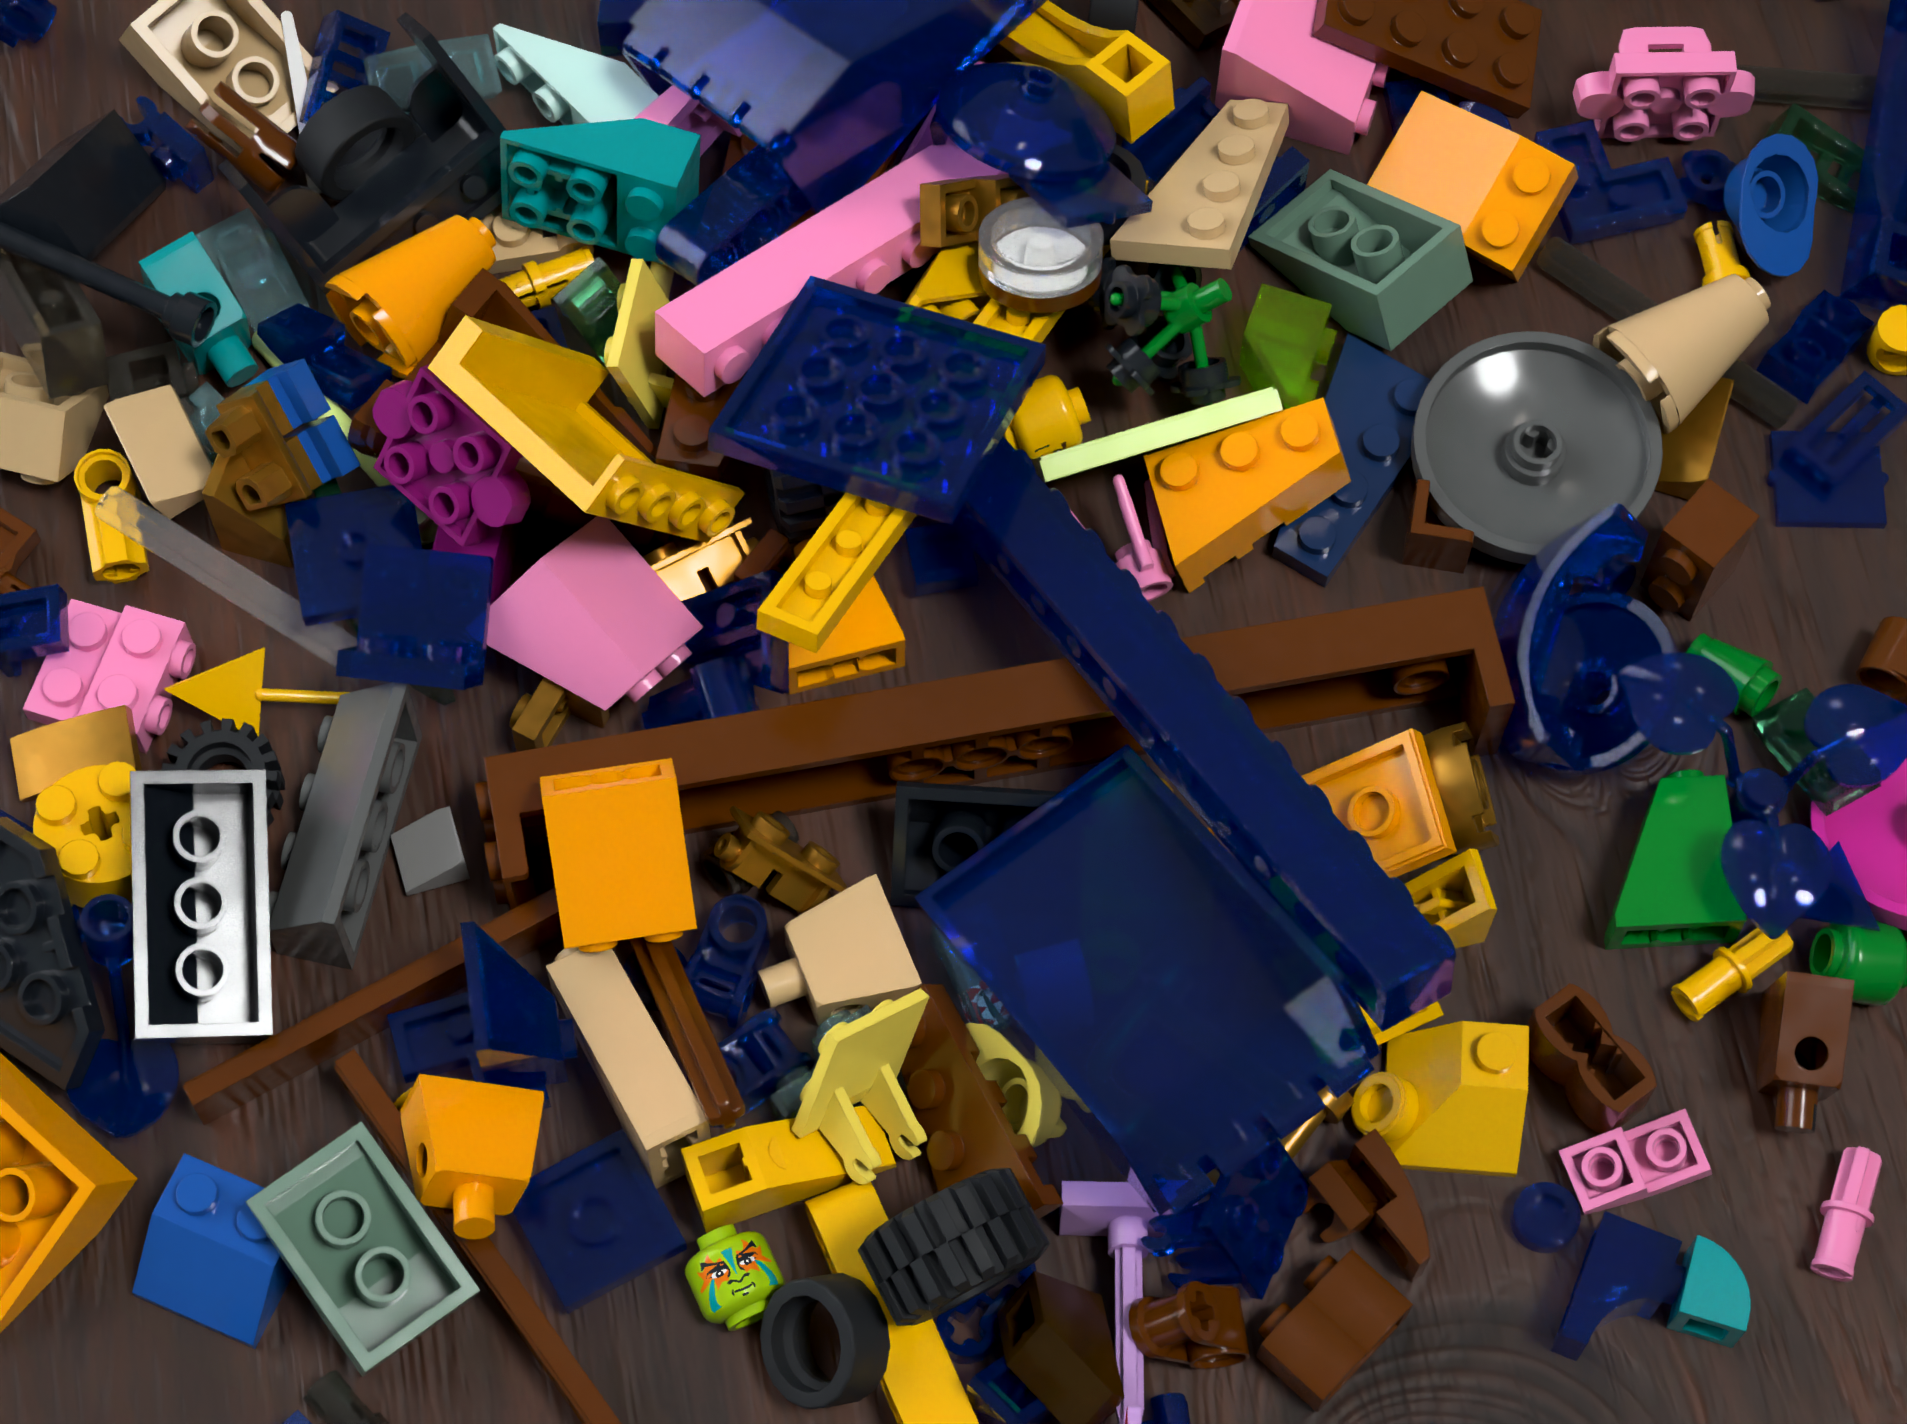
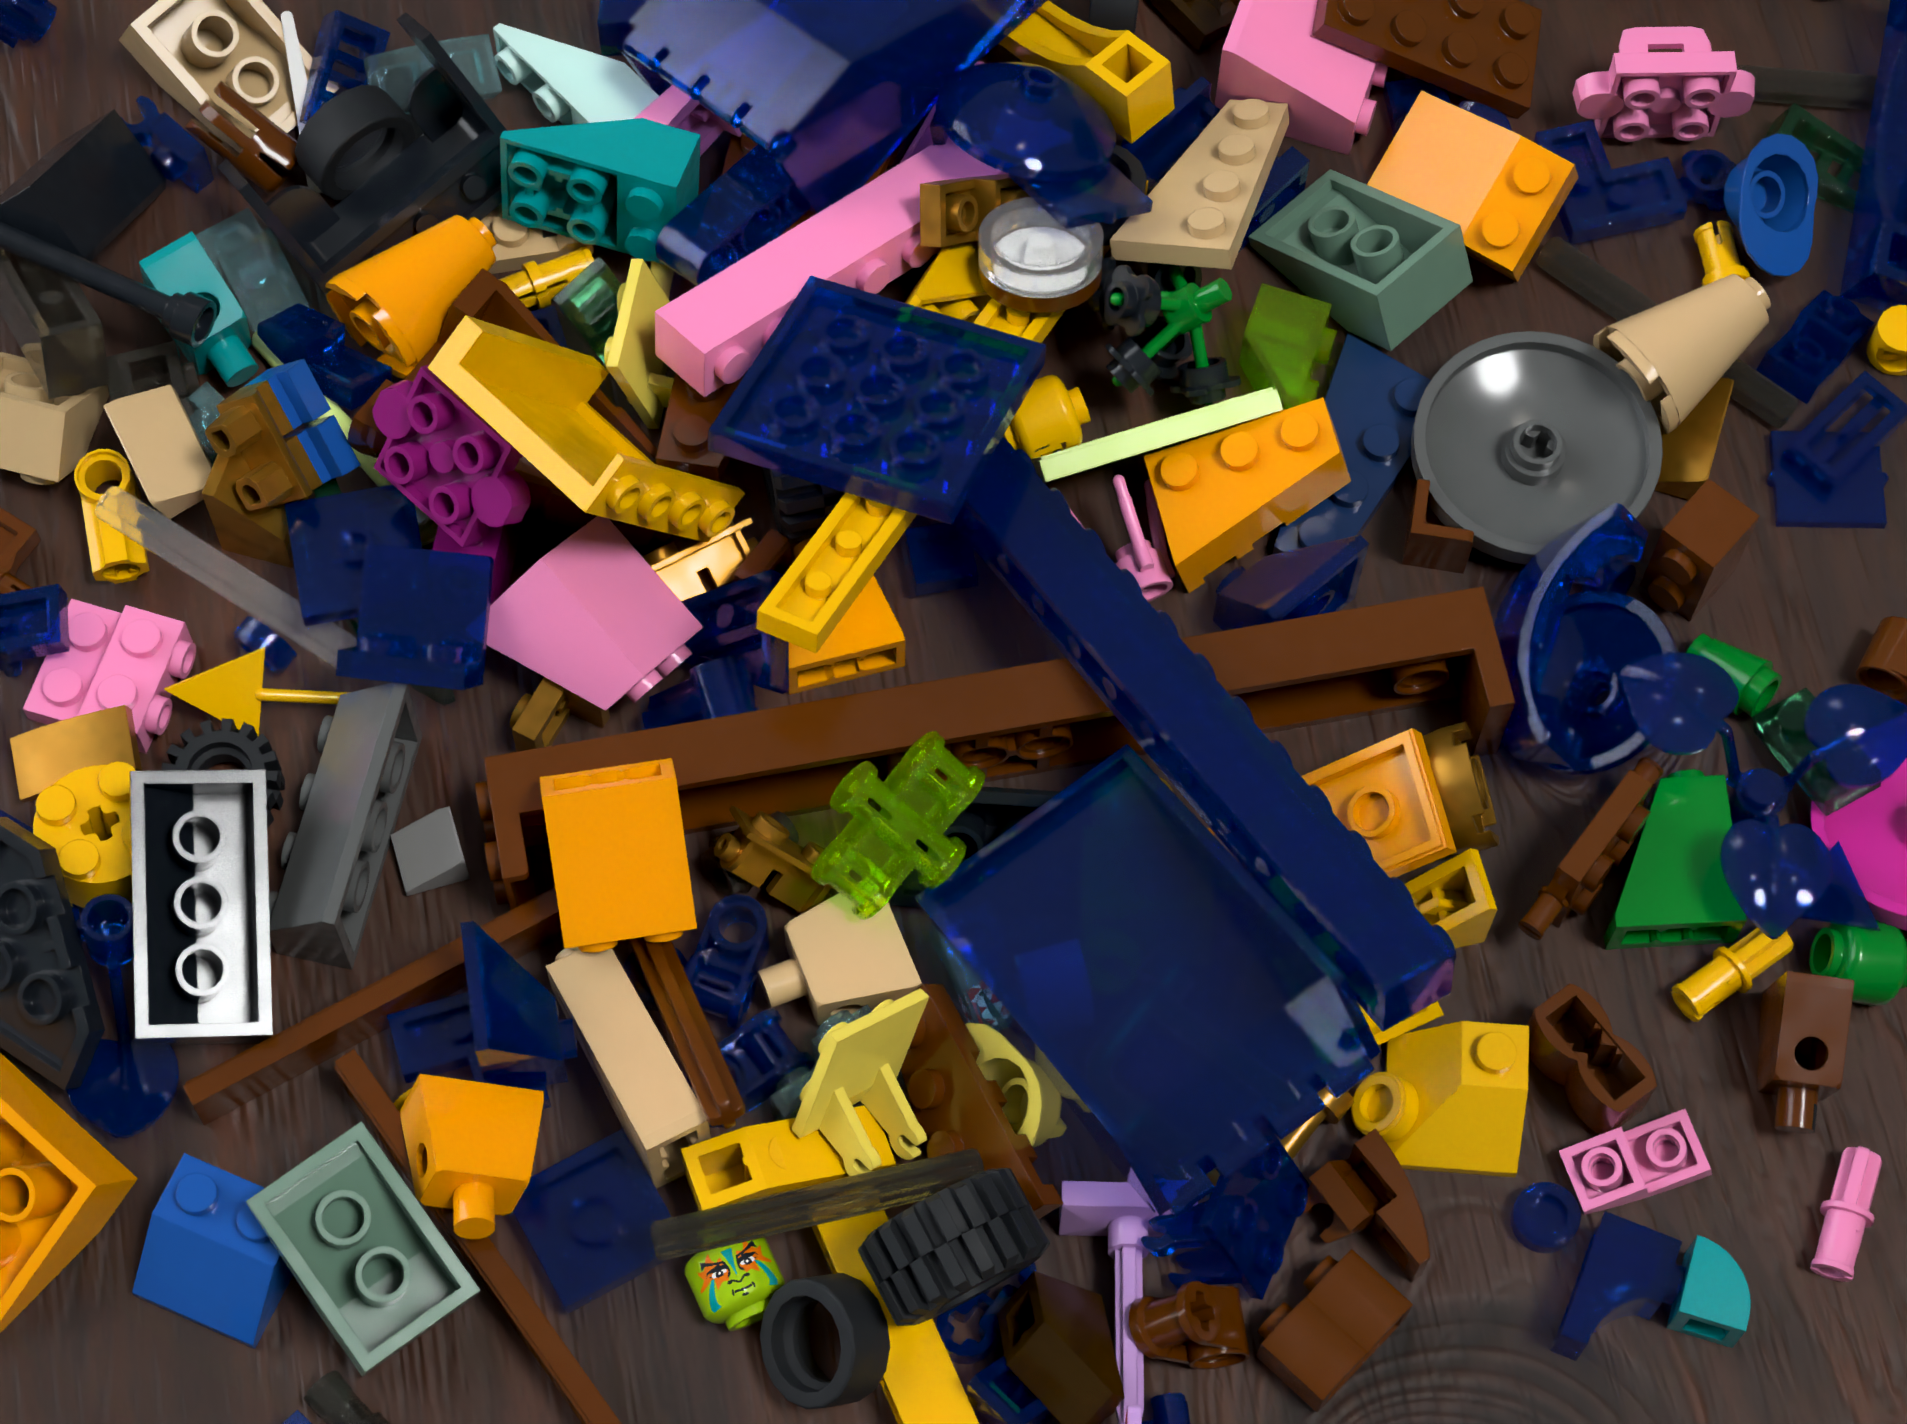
none -> clear blue tile [233,616,297,674]
none -> clear smoke axle [650,1148,985,1261]
none -> clear neon green axle [811,731,985,920]
none -> clear blue slope [1213,535,1369,631]
none -> reddish brown plate [1518,757,1664,940]

